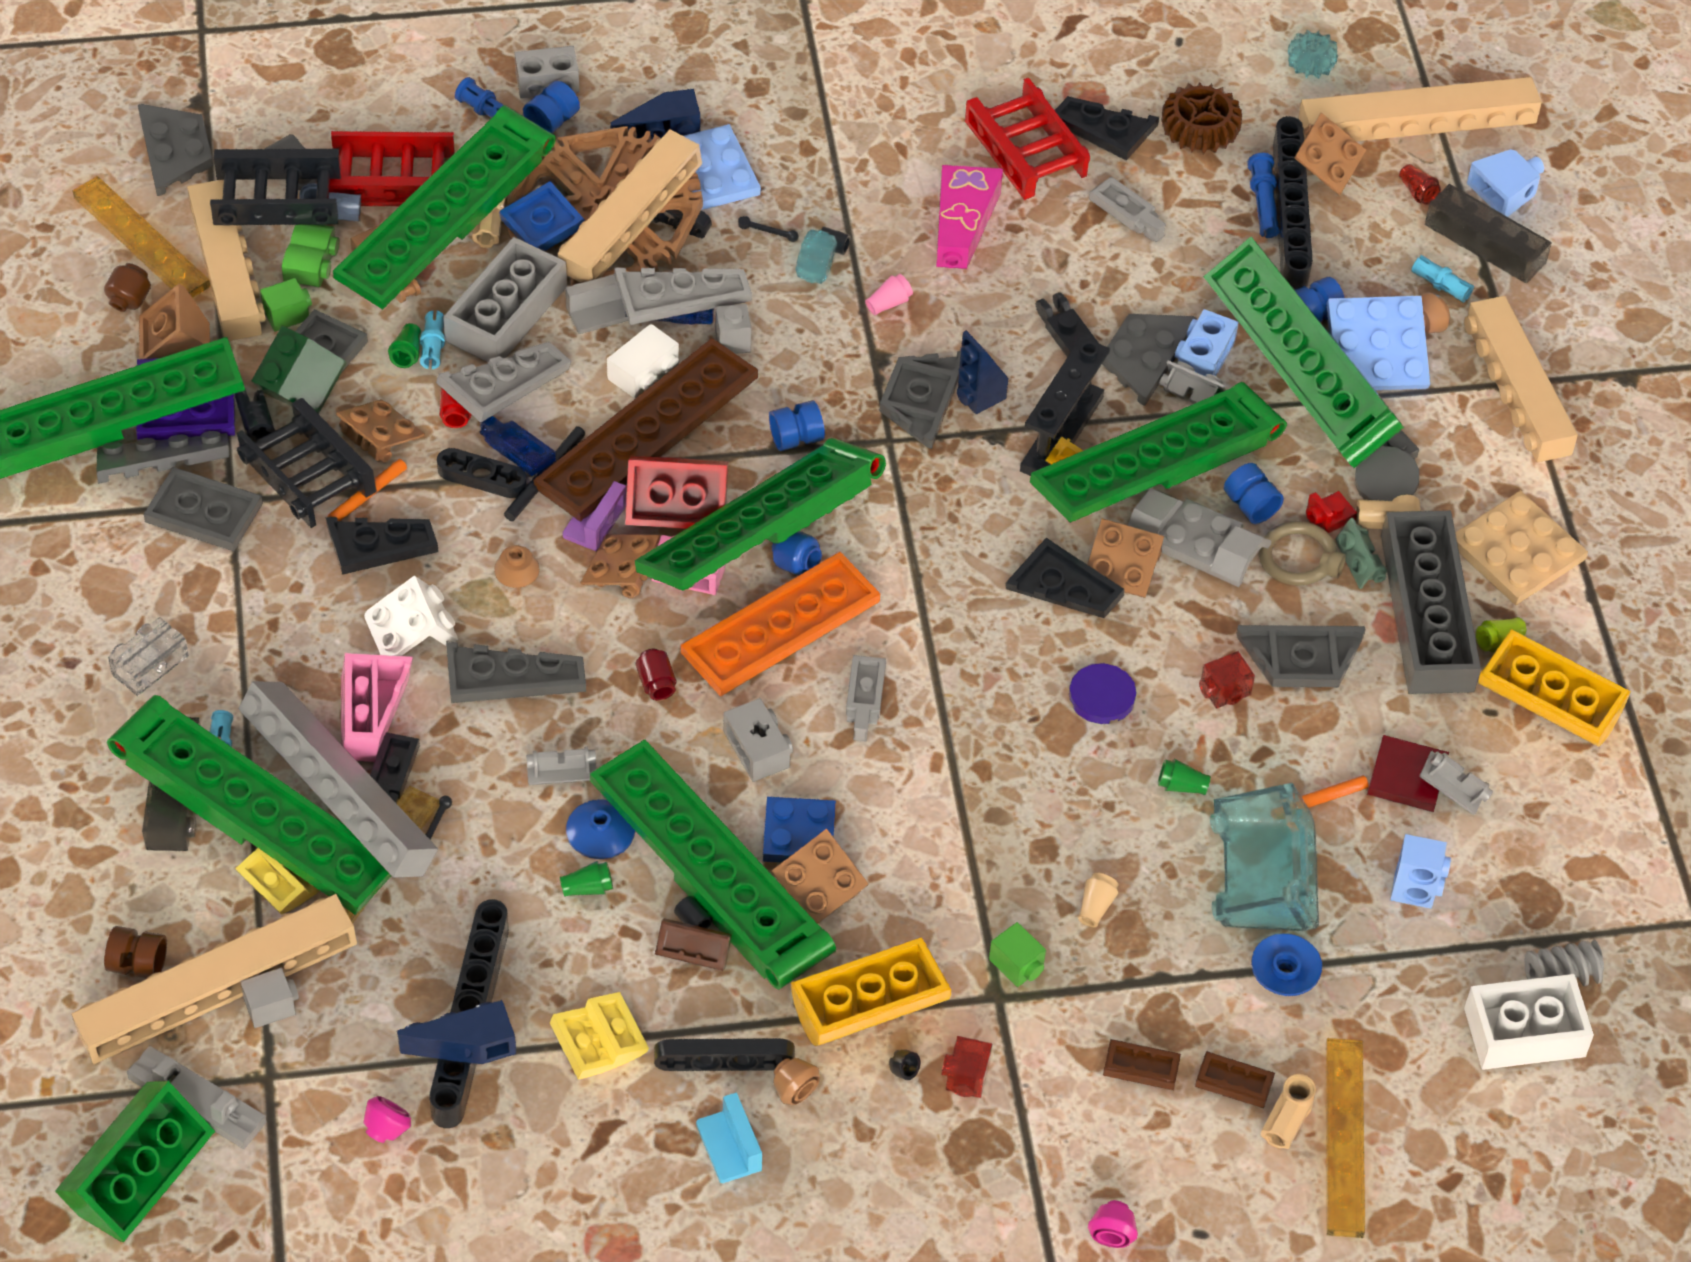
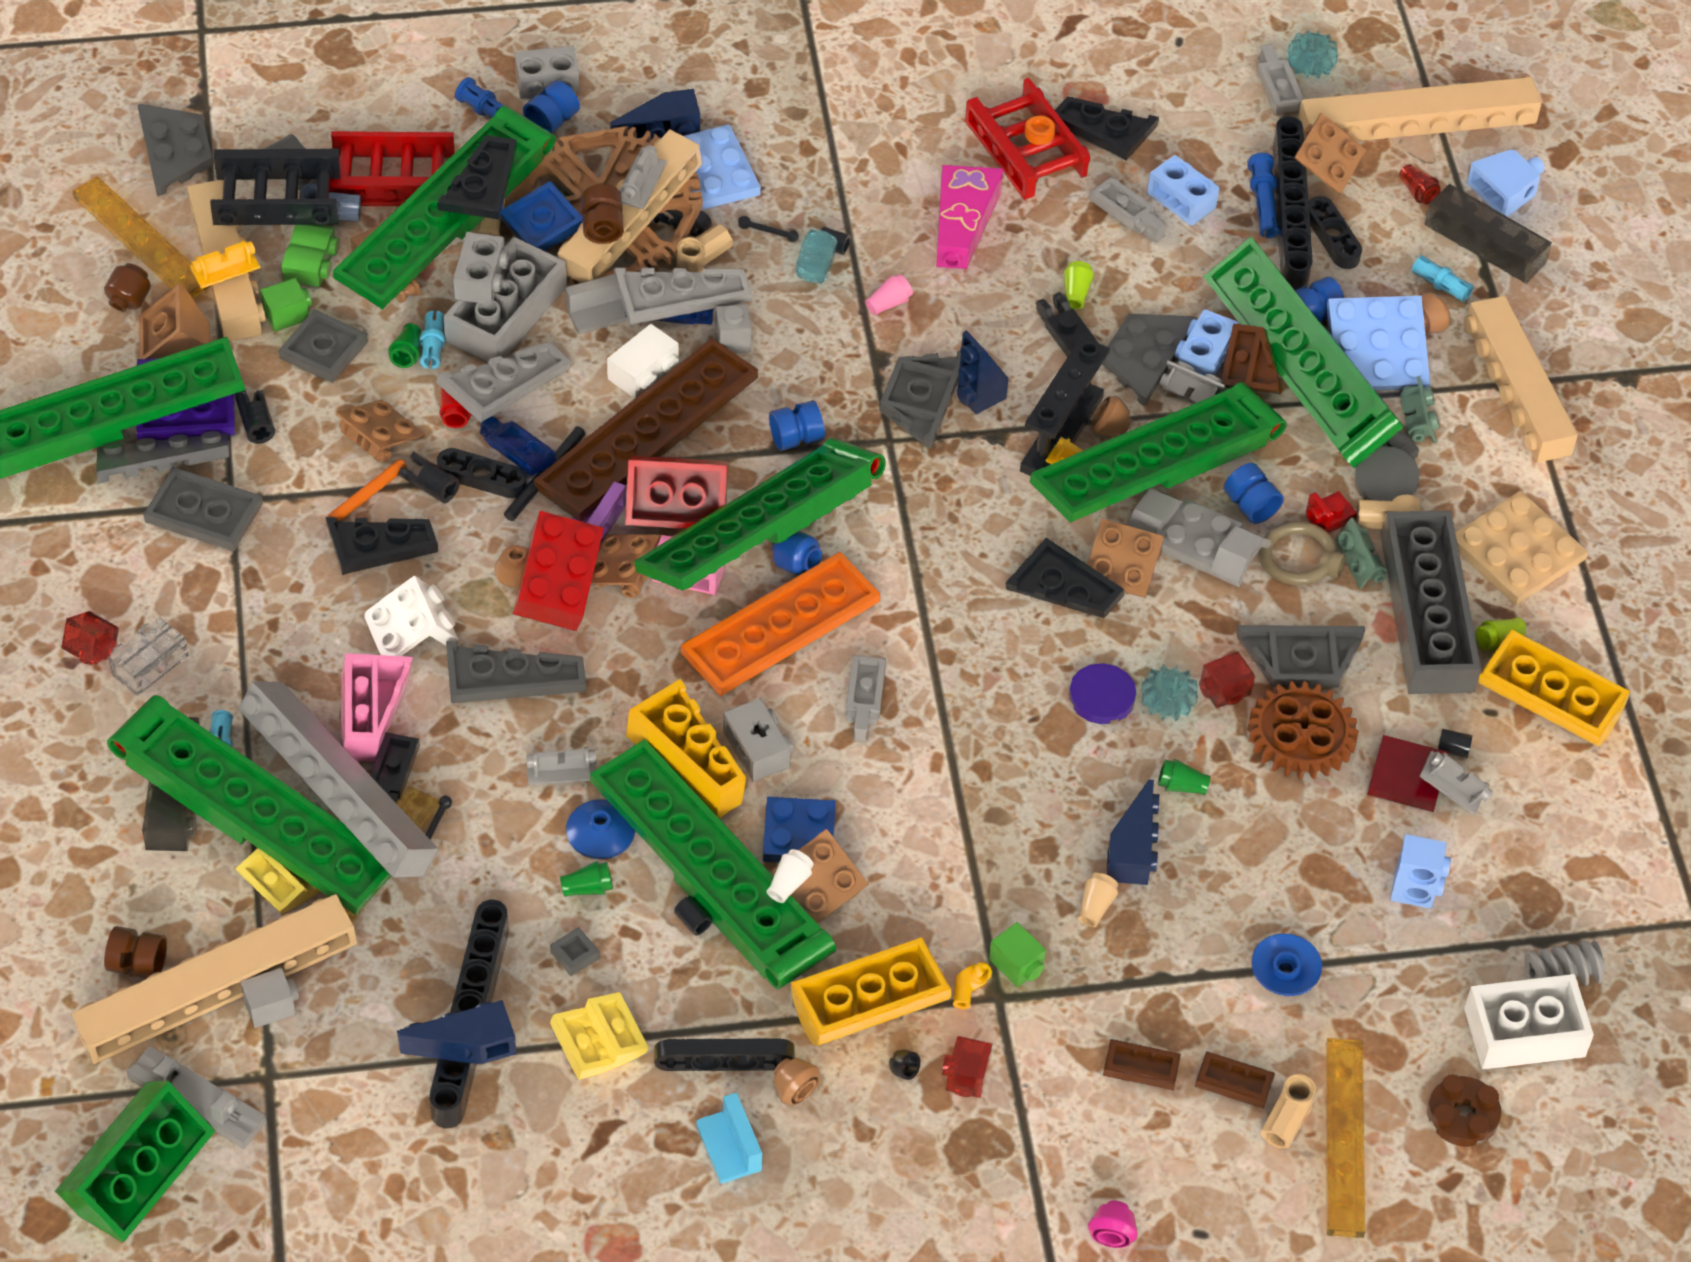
black fence [237,398,377,528] -> none
slope [251,326,347,414] -> none
dark pink cone [363,1096,411,1143] -> none
dark red brick [635,648,677,701] -> none
reddish brown plate [655,918,732,971] -> none
reddish brown gear [1161,82,1242,154] -> none
clear light blue windscreen [1210,783,1319,931] -> none
orange bar [1271,775,1369,819] -> none
none -> clear red brick [61,611,119,665]
none -> yellow hinge [189,240,260,289]
none -> black hinge [398,451,460,503]
none -> black wing [437,135,517,220]
none -> light grey brick [453,232,509,305]
none -> red brick [512,510,604,631]
none -> dark grey plate [550,927,600,976]
none -> reddish brown wheel [581,184,624,244]
none -> light grey hinge [620,145,667,209]
none -> yellow wedge [626,679,746,818]
none -> tan piece [676,224,733,272]
none -> white cone [767,849,814,903]
none -> yellow arm [953,962,992,1010]
none -> orange tile [1025,116,1055,145]
none -> lime cone [1064,261,1094,309]
none -> medium nougat cone [1091,396,1132,437]
none -> dark blue slope [1106,780,1160,885]
none -> clear light blue gear [1141,664,1198,721]
none -> light blue brick [1147,155,1220,226]
none -> reddish brown wing [1221,324,1282,394]
none -> dark orange gear [1247,681,1359,780]
none -> light grey hinge [1257,44,1304,114]
none -> black beam [1309,196,1362,269]
none -> sand green hinge [1400,376,1440,443]
none -> reddish brown plate [1427,1074,1501,1147]
none -> black hinge [1438,729,1473,758]

